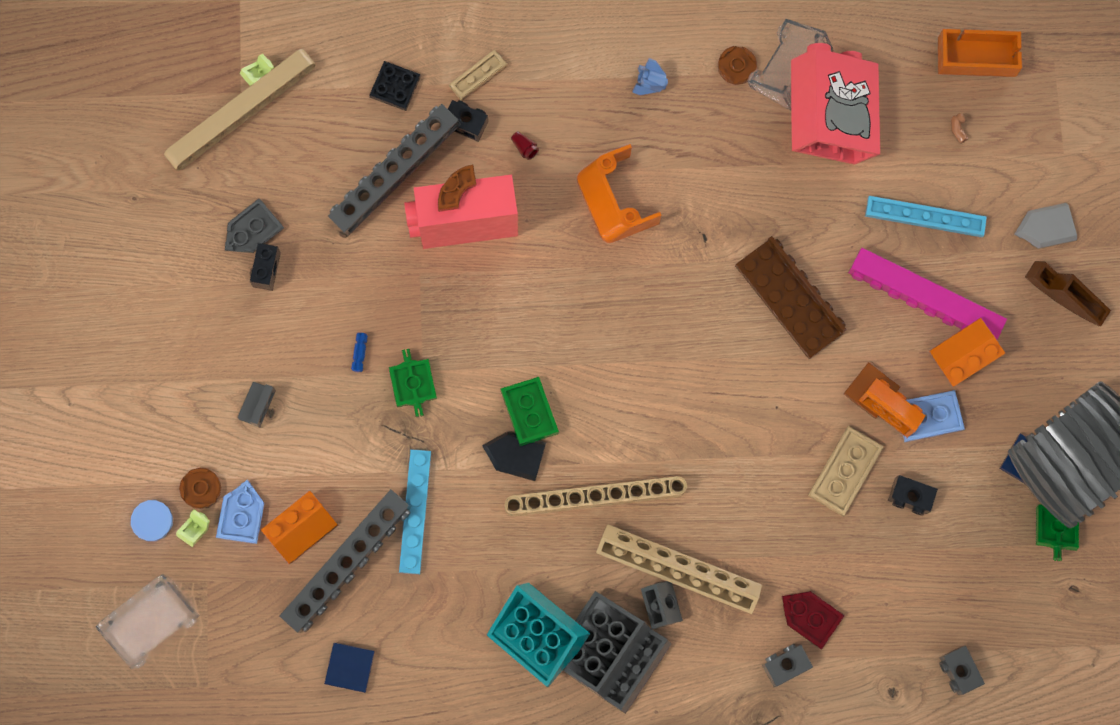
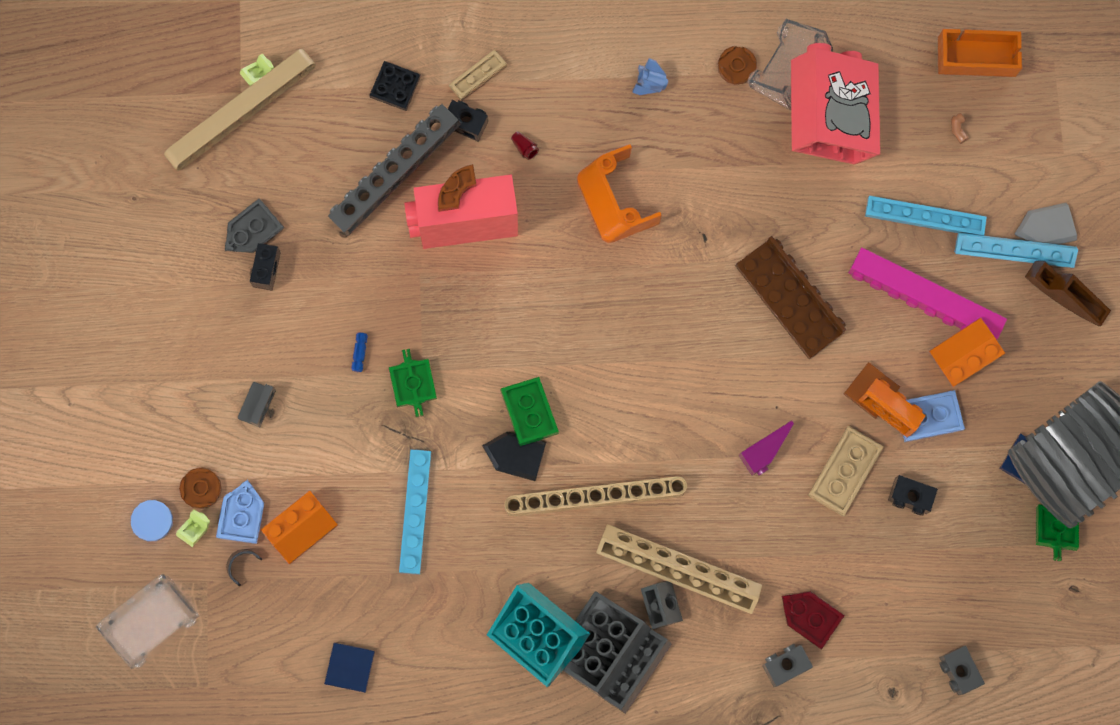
dark grey brick [279,489,411,633] -> none
none -> black helmet [226,549,262,587]
none -> magenta slope [739,420,794,476]
none -> medium azure plate [954,233,1078,268]

